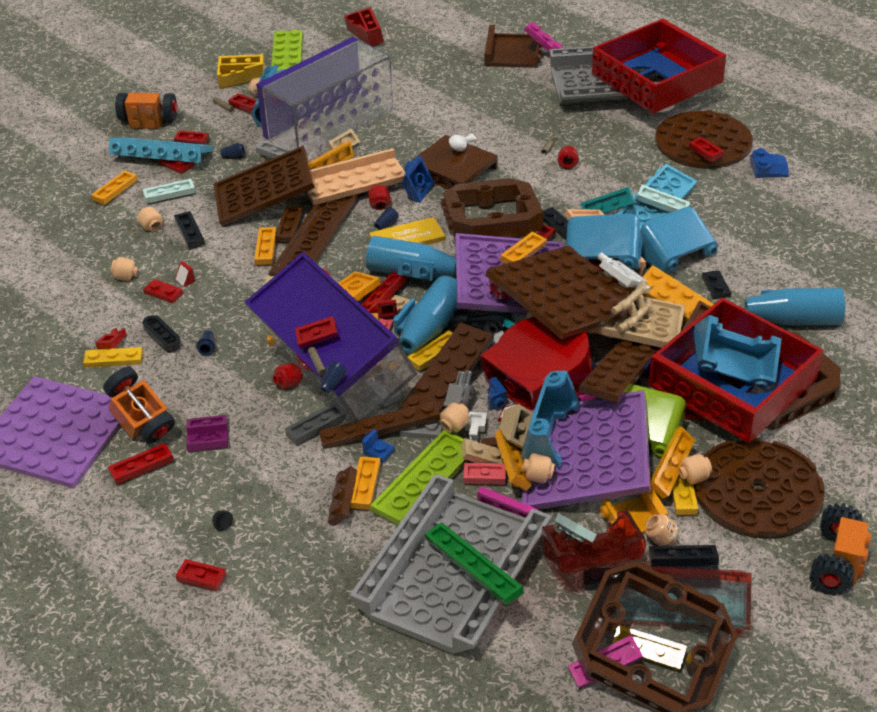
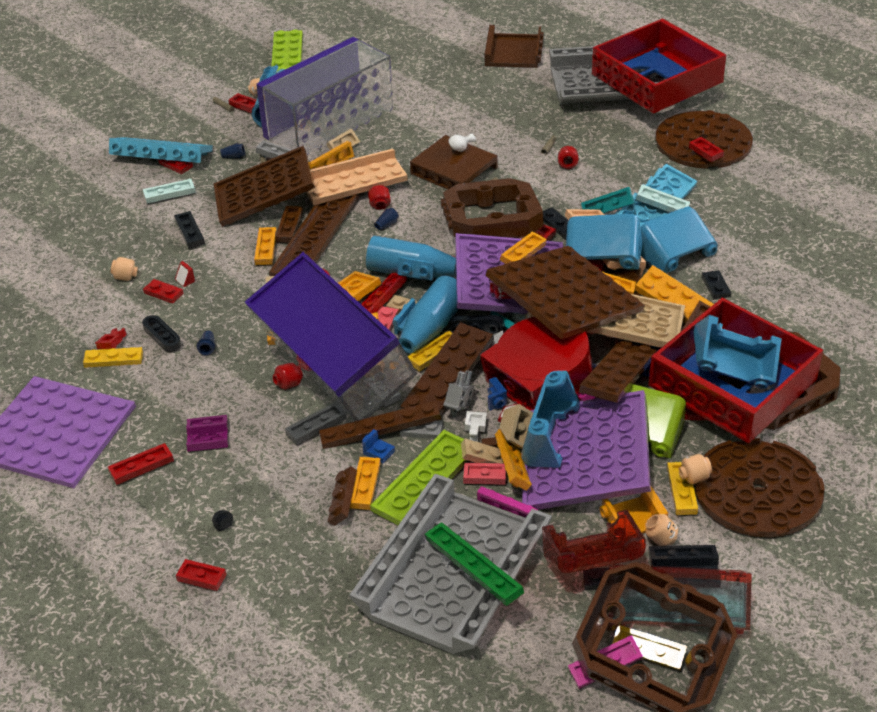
light orange plate [91,170,138,205] -> none
brick [103,366,175,443] -> none
orange brick [115,93,178,129] -> none
light nougat head [137,207,163,232] -> none
red plate [174,130,209,145] -> none
yellow wedge [217,54,265,89] -> none
red plate [295,316,339,349] -> none
dark tan wheel [308,347,326,376] -> none
dark blue cone [319,361,347,393] -> none
red wedge [344,7,384,46] -> none
yellow tile [369,217,446,245] -> none
red slope [377,299,397,317] -> none
blue slope [402,156,434,203] -> none
light nougat head [440,403,470,433] -> none
light nougat head [522,453,555,483] -> none
dark pink plate [524,22,562,51] -> none
light aqua plate [555,513,597,542] -> none
white plate [597,252,651,293] -> none
tan piece [611,281,652,332] -> none
light orange plate [650,426,695,499] -> none
dark azure piece [744,288,845,326] -> none
blue slope [749,148,789,178] -> none
brick [809,503,871,595] -> none

